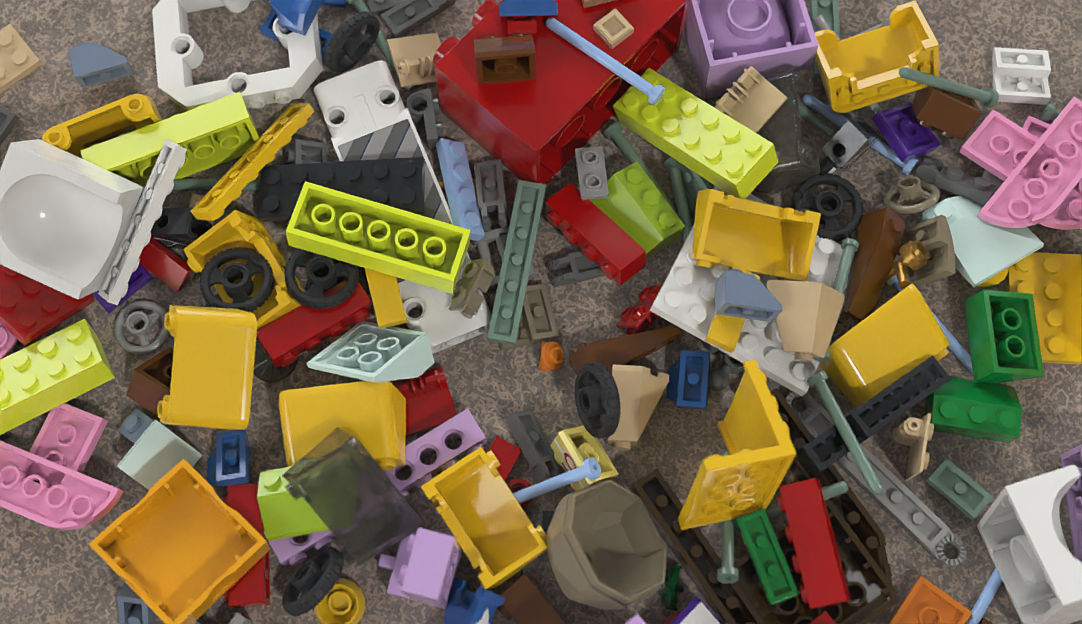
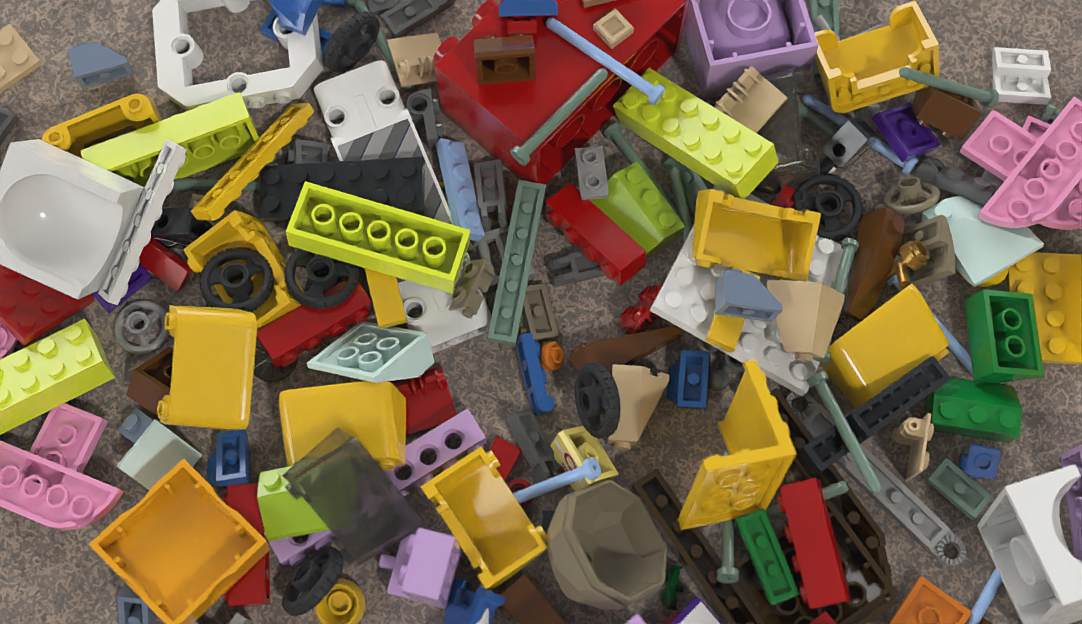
none -> sand green bar [510,68,608,166]
none -> blue plate [516,333,555,416]
none -> red plate [771,185,795,208]
none -> blue bracket [958,444,1001,479]

